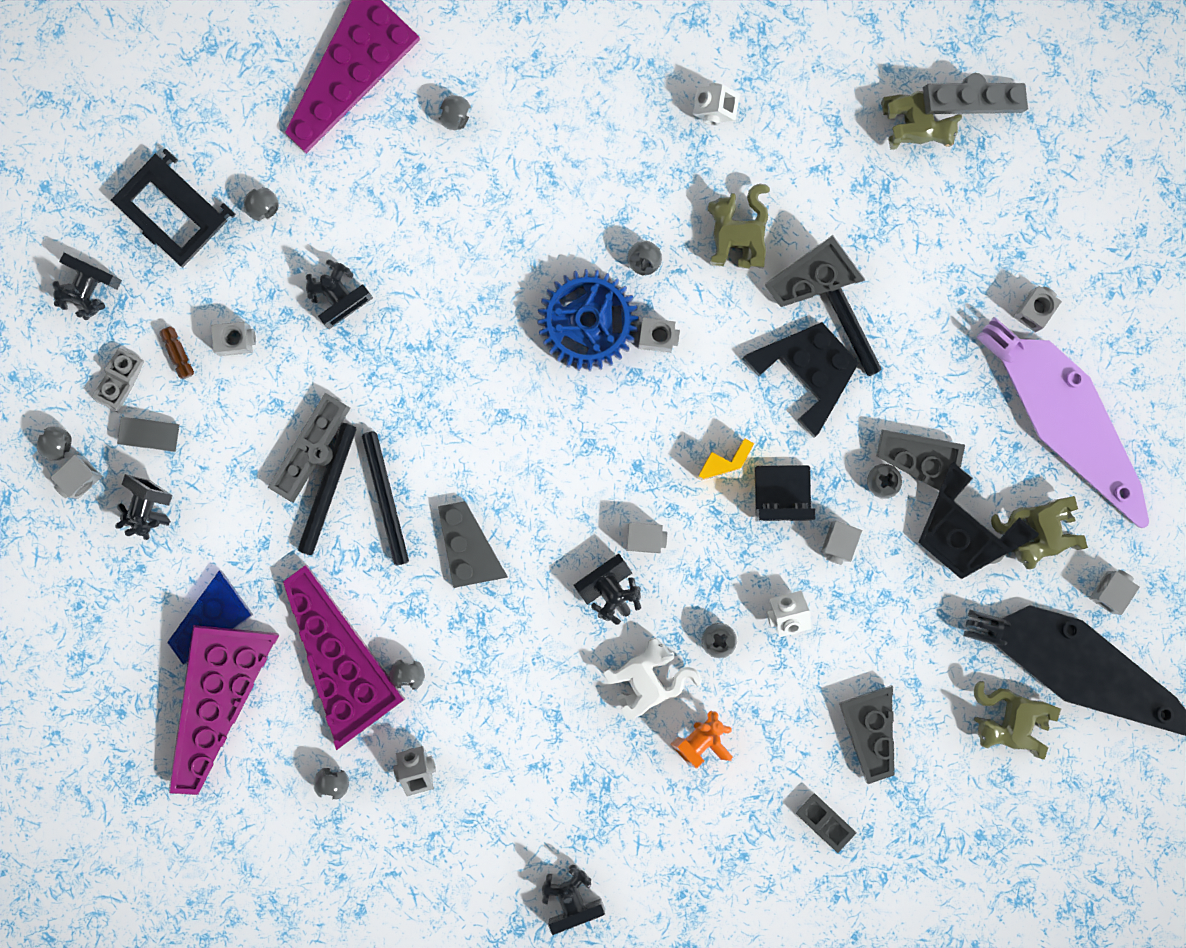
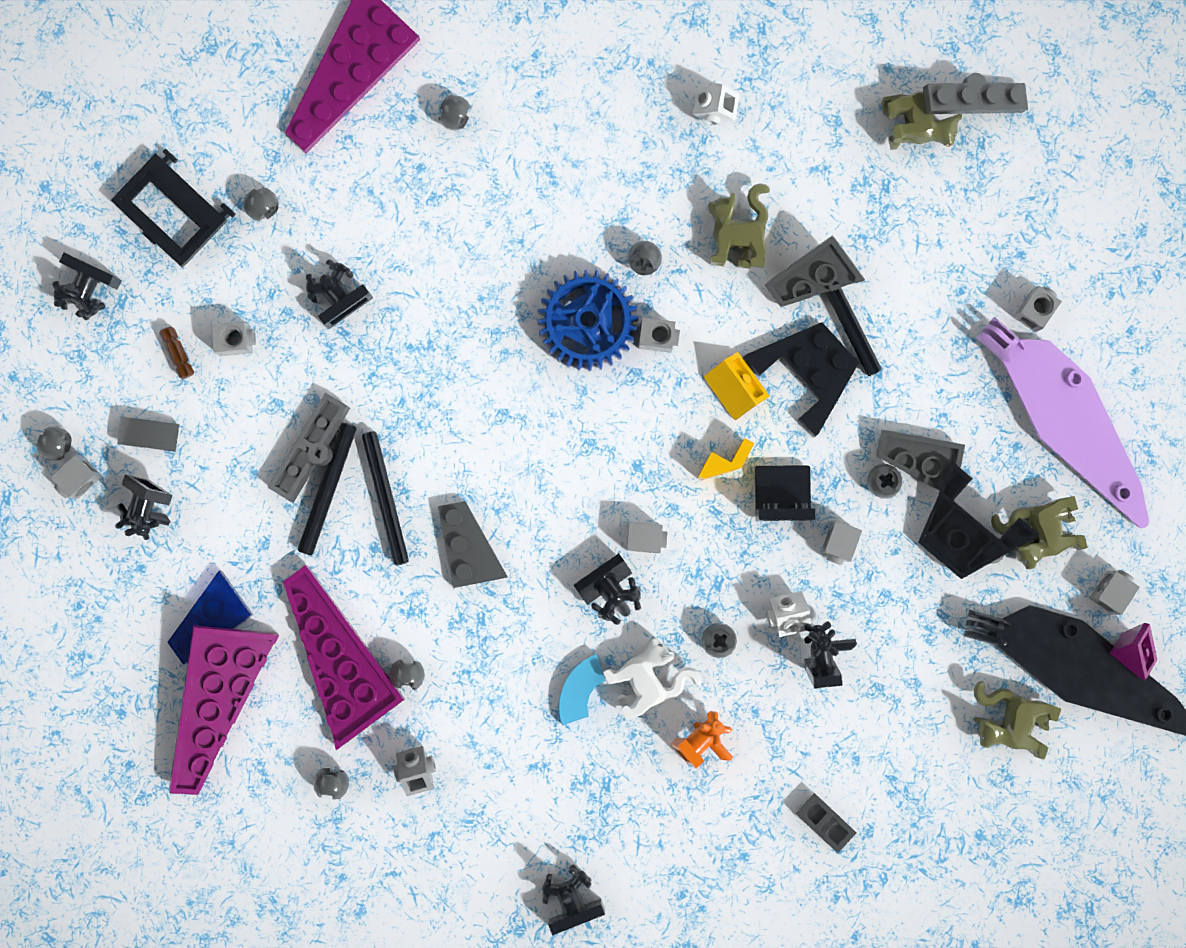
light grey slope [92,348,144,412] -> none
dark grey wing [839,685,895,784] -> none
none -> medium azure tile [559,654,606,726]
none -> yellow panel [704,352,770,420]
none -> black piece [804,621,857,689]
none -> magenta slope [1110,623,1158,680]

